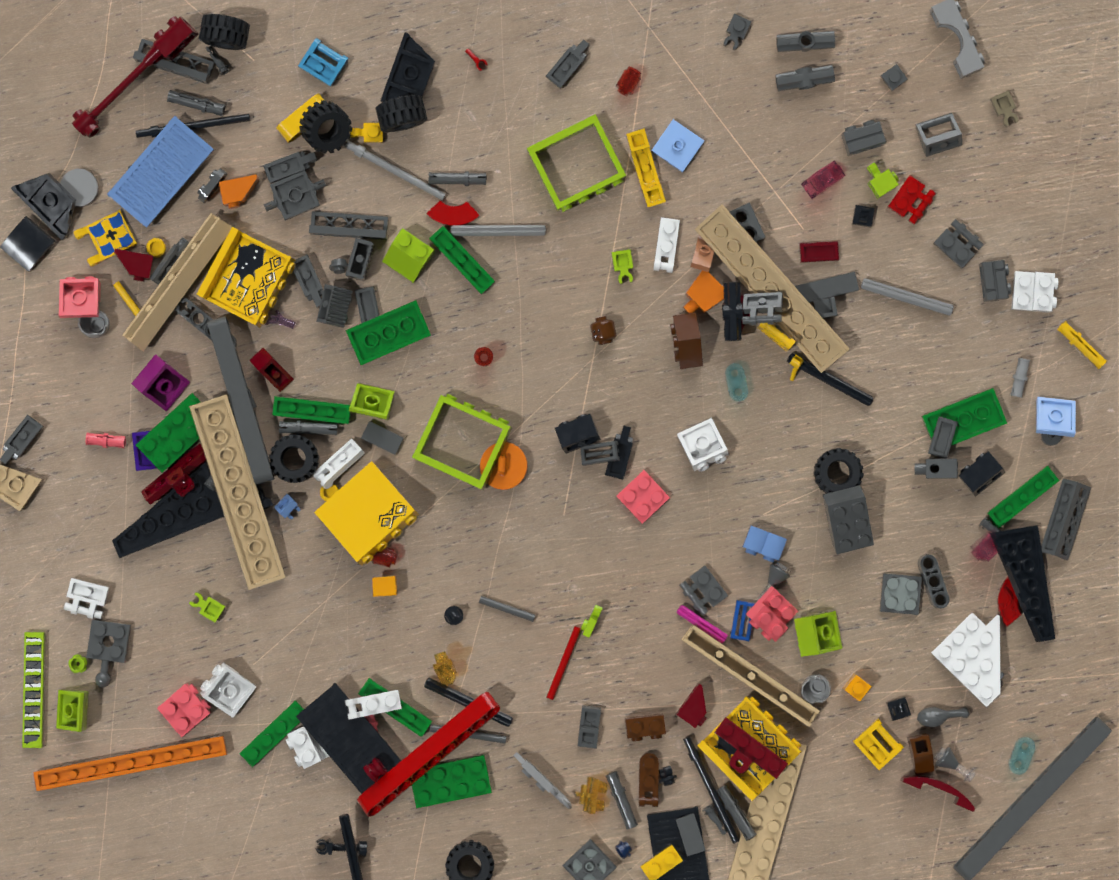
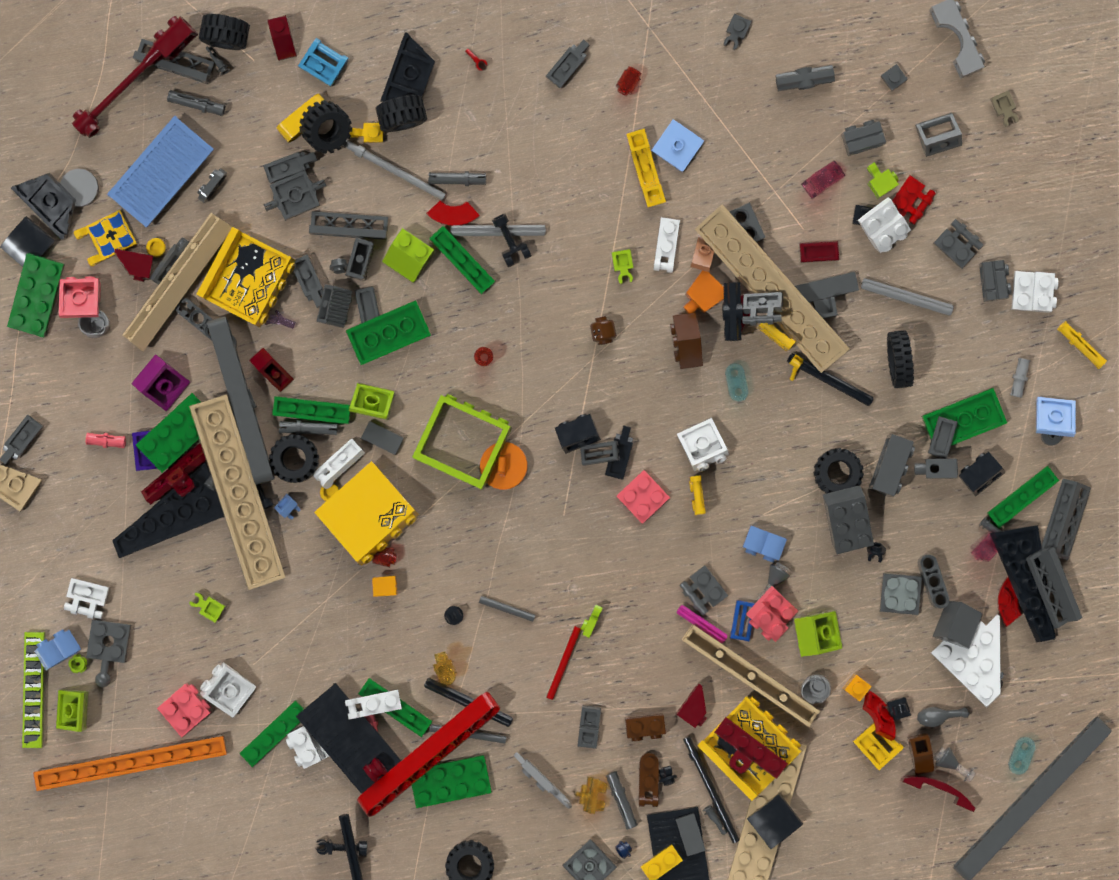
yellow piece [113,281,140,317] -> none
black bar [136,114,250,138] -> none
orange slope [219,175,259,209] -> none
lime window [527,114,626,212] -> none
dark grey pin [716,785,757,841] -> none
dark grey piece [776,31,835,52] -> none
none -> green plate [7,253,65,338]
none -> medium blue brick [34,629,81,671]
none -> dark red slope [267,15,297,61]
none -> black bar [492,214,532,268]
none -> yellow plate [689,475,706,515]
none -> black slope [747,793,803,849]
none -> white plate [858,197,911,253]
none -> red tile [863,691,896,741]
none -> black plate [867,542,886,563]
none -> dark grey brick [868,434,915,497]
none -> black tyre [887,330,914,388]
none -> dark grey slope [933,601,983,649]
none -> dark grey fence [1026,547,1083,629]

